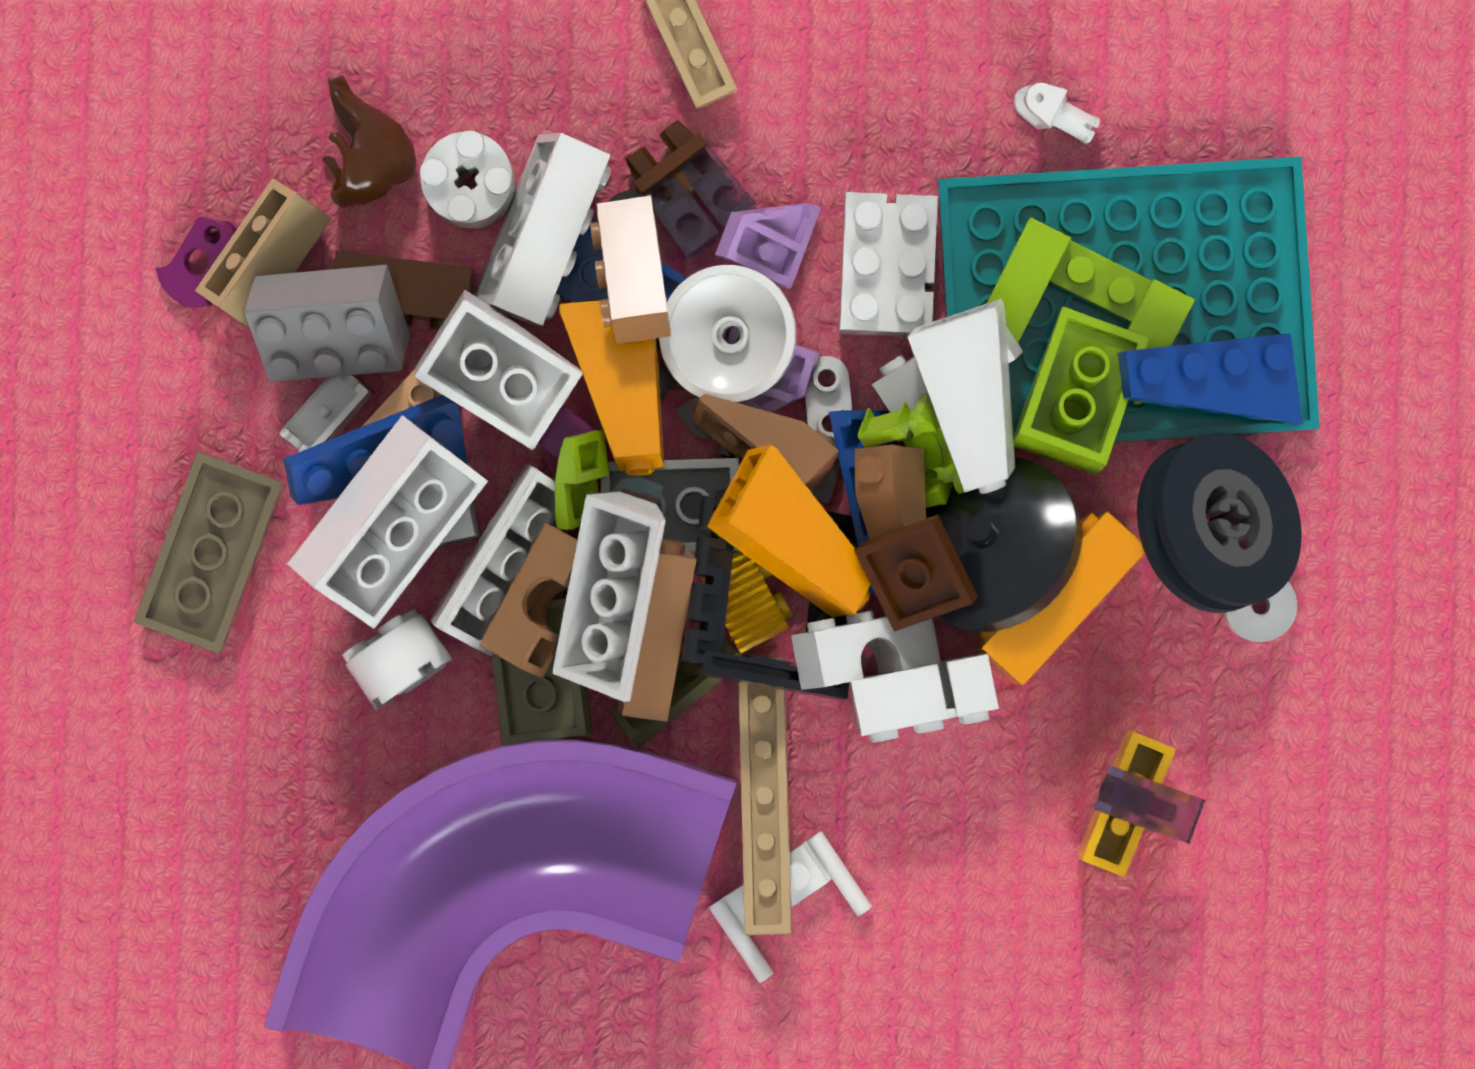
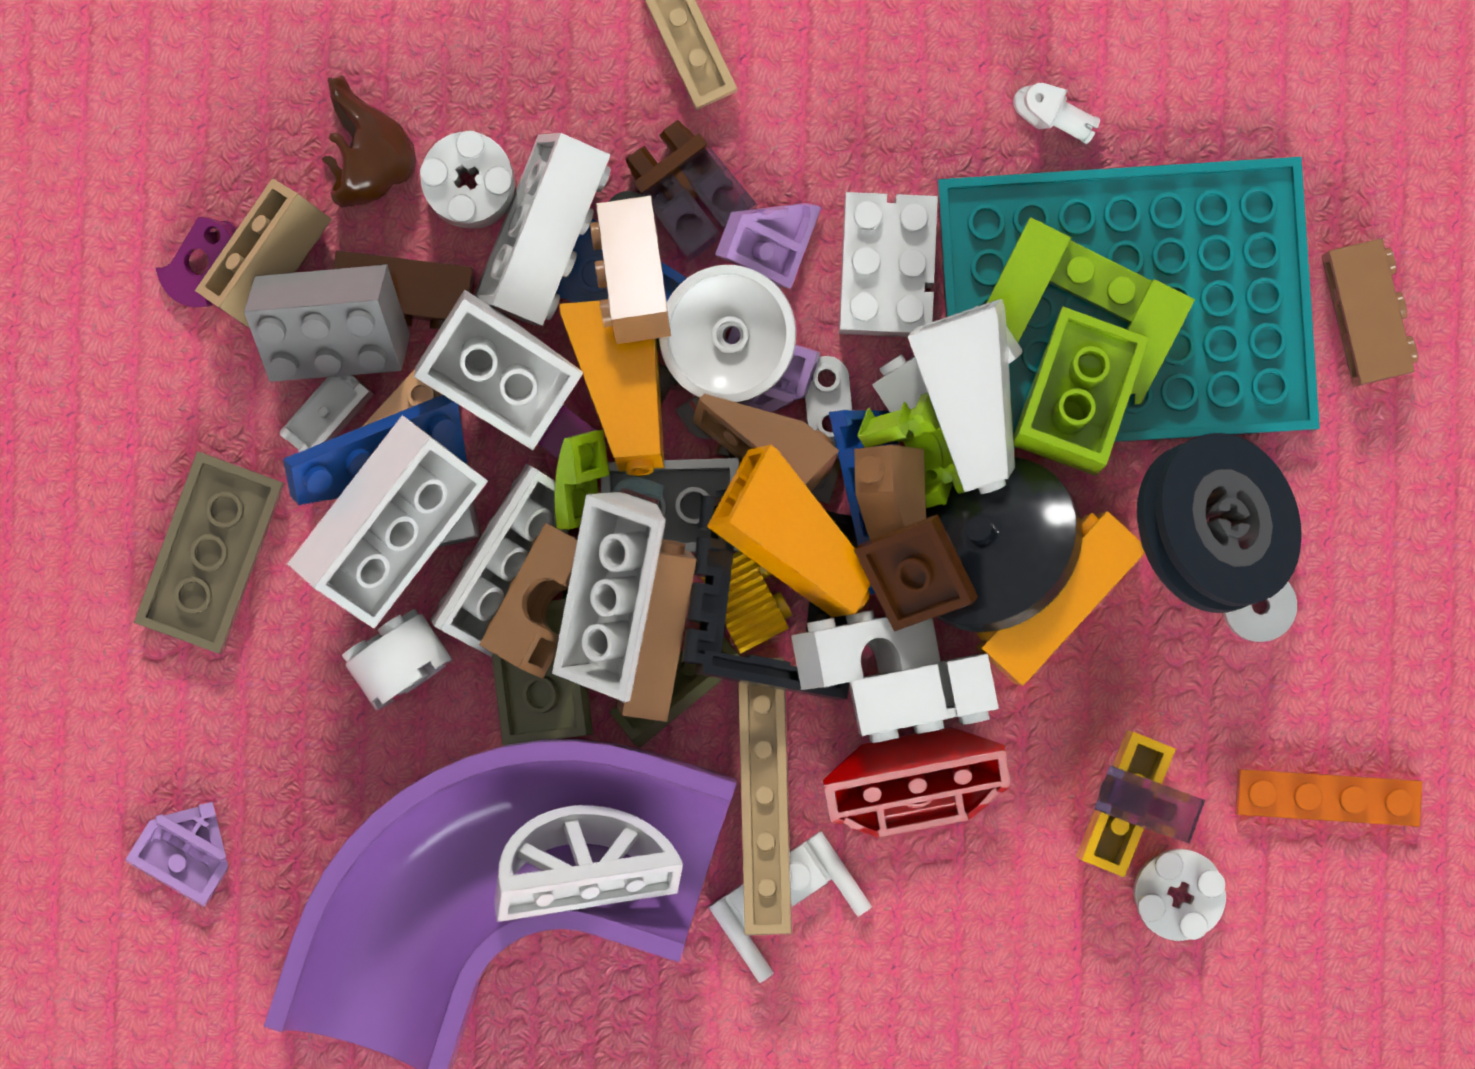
blue wing [1117,333,1303,426] -> none
none -> lavender slope [125,802,228,908]
none -> white window [494,805,683,922]
none -> red wedge [823,727,1011,838]
none -> white plate [1133,848,1226,941]
none -> orange plate [1235,769,1423,827]
none -> medium nougat brick [1321,238,1418,387]

